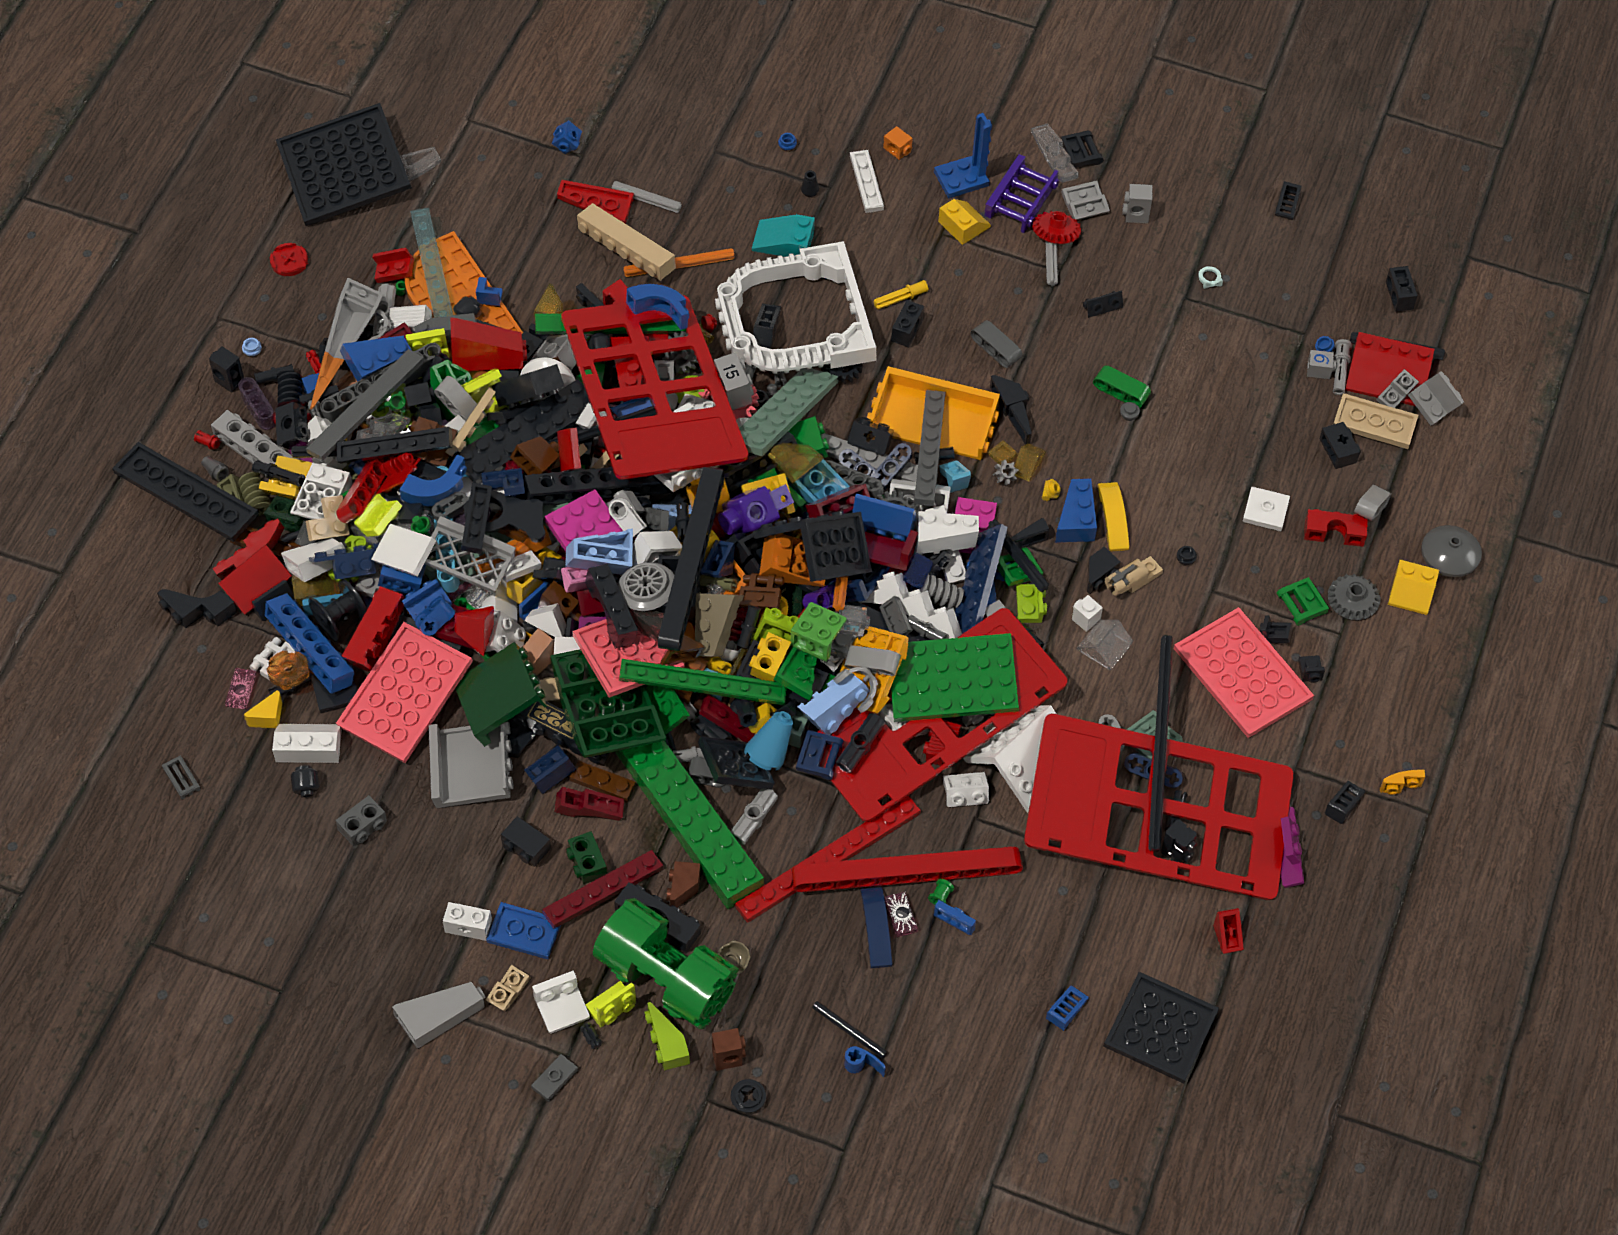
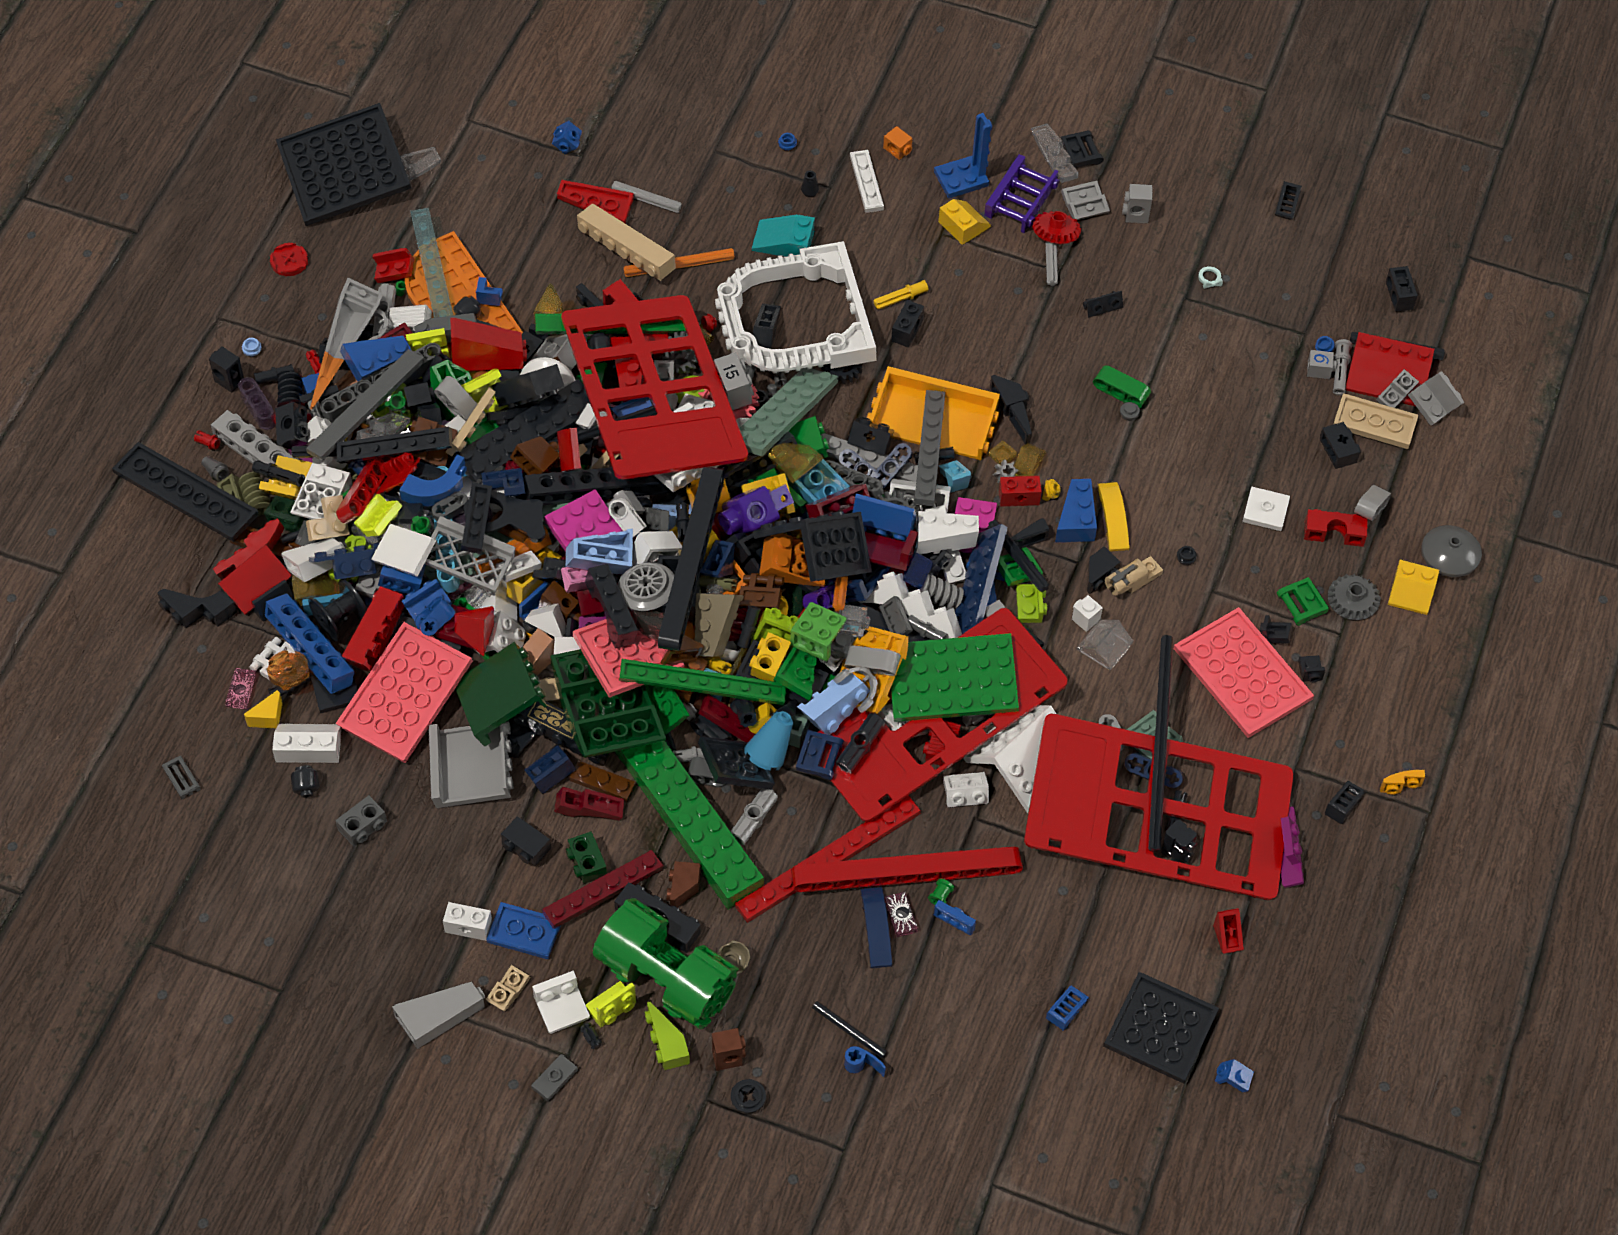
blue arch [626,284,690,330] -> none
dark grey beam [970,320,1023,368] -> none
none -> red brick [999,476,1041,507]
none -> blue bracket [1215,1059,1254,1092]

